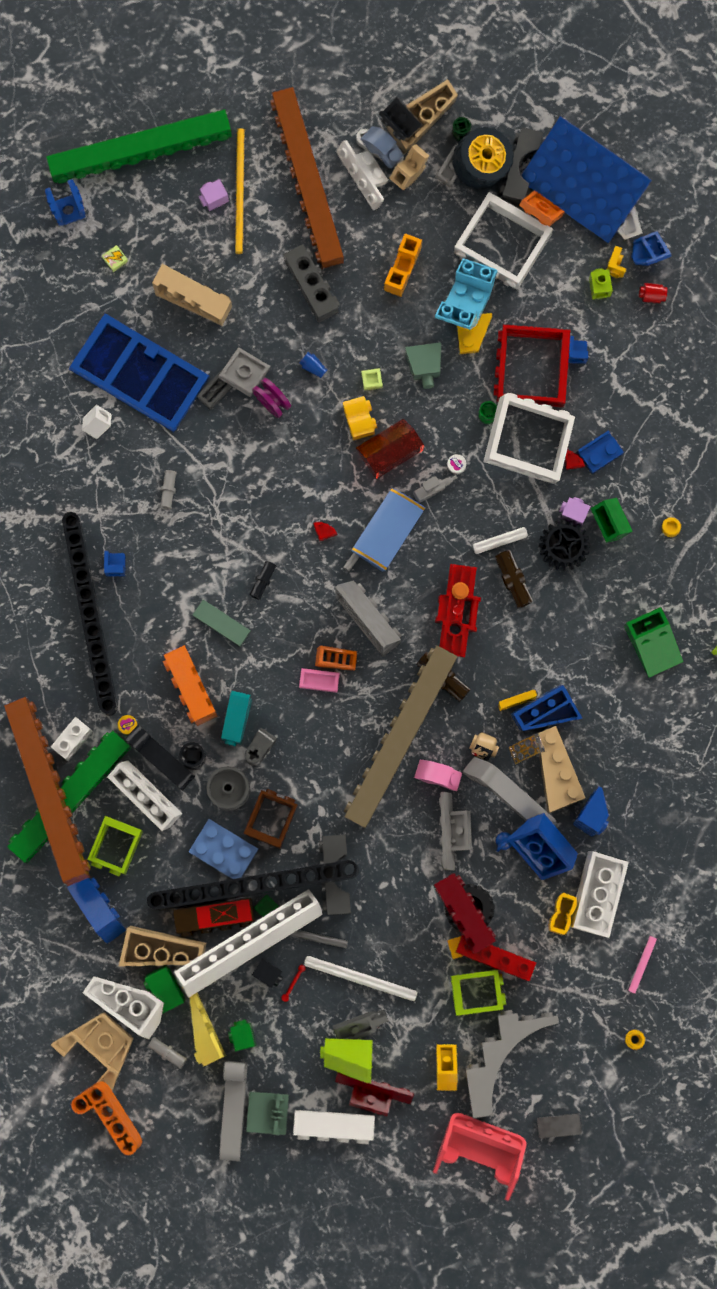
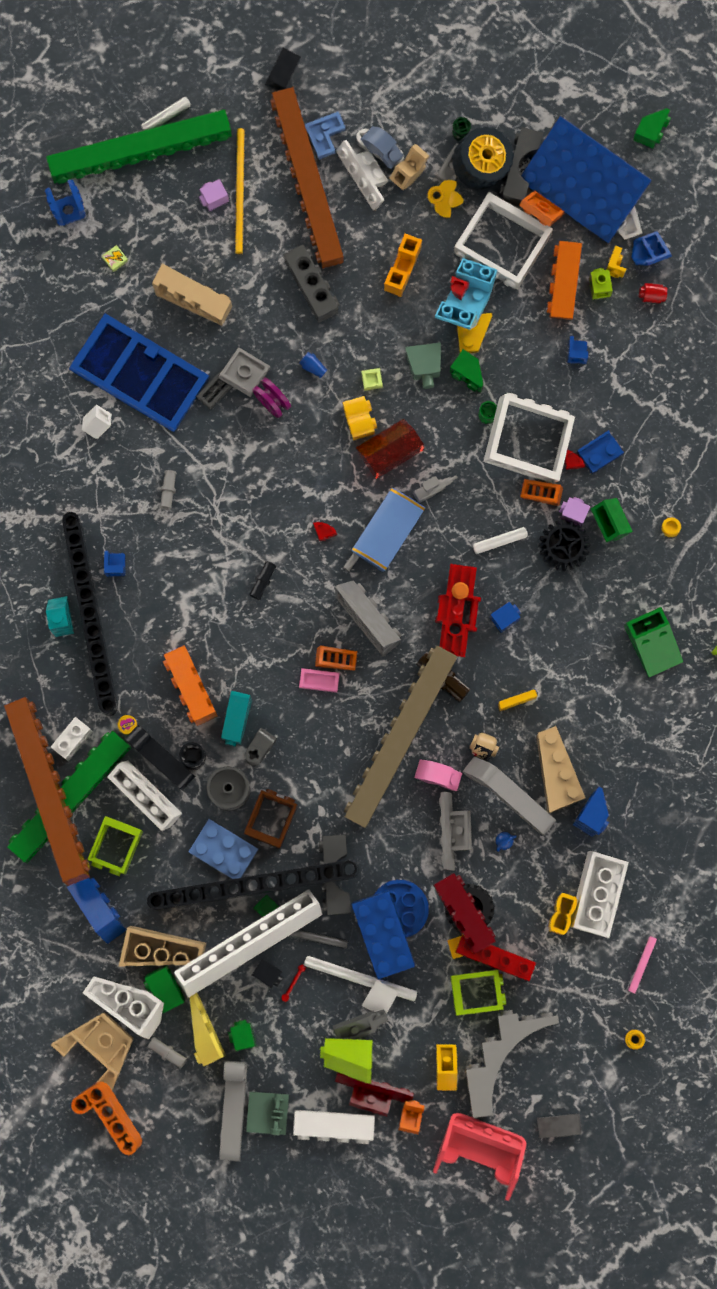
dark brown brick [173,898,255,937] -> none
sand green tile [193,600,251,647] -> none
black bracket [379,97,423,141] -> none
tan wedge [385,80,458,155] -> none
white tile [447,454,466,474] -> none
red window [493,324,571,407] -> none
dark brown piece [495,550,533,609] -> none
clear tile [508,733,545,765] -> none
blue slope [508,813,578,880] -> none
blue wedge [510,685,583,731] -> none
none -> teal slope [46,596,74,637]
none -> white axle [141,97,191,130]
none -> black hinge [265,47,301,91]
none -> medium blue plate [304,111,345,160]
none -> blue brick [352,890,415,979]
none -> white sticker [362,980,399,1014]
none -> blue tile [374,880,429,938]
none -> orange bracket [398,1100,425,1135]
none -> yellow plate [427,180,464,218]
none -> red tile [450,276,469,300]
none -> green slope [450,349,484,393]
none -> blue brick [490,602,521,633]
none -> orange slope [520,479,563,506]
none -> orange wedge [547,241,582,320]
none -> green slope [633,109,671,149]

